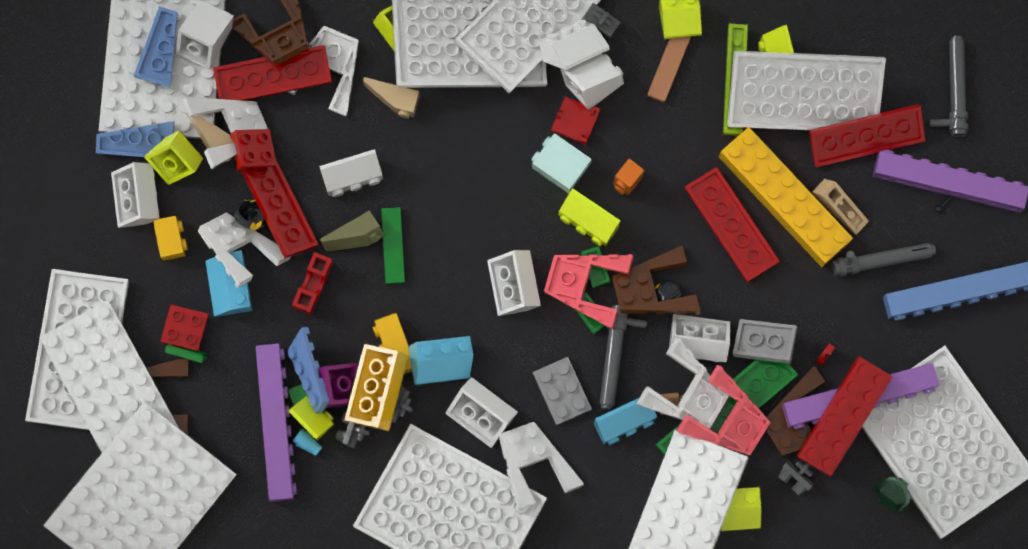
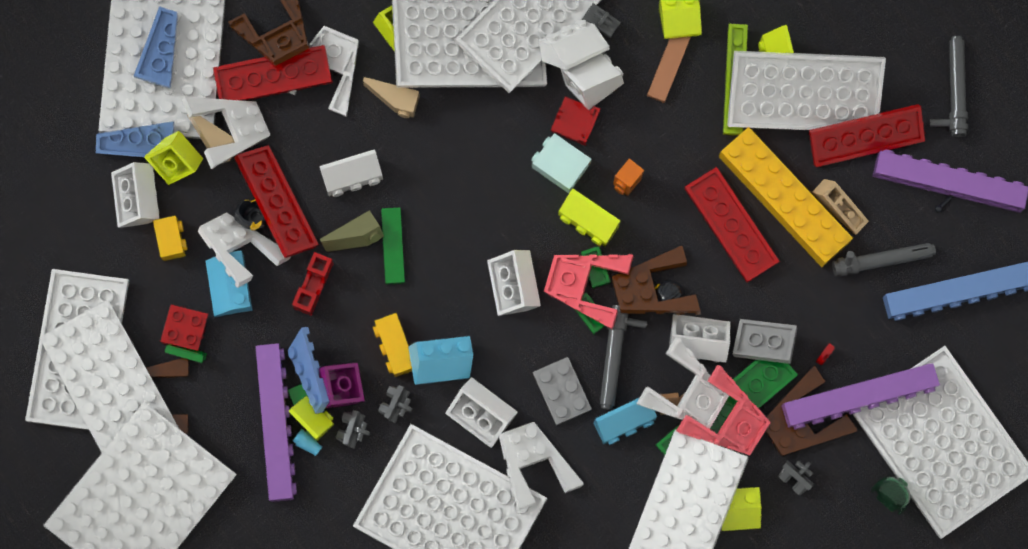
white slope [176,0,234,69] -> none
red piece [230,129,277,171] -> none
yellow slope [345,344,408,431] -> none
red plate [797,356,893,476] -> none

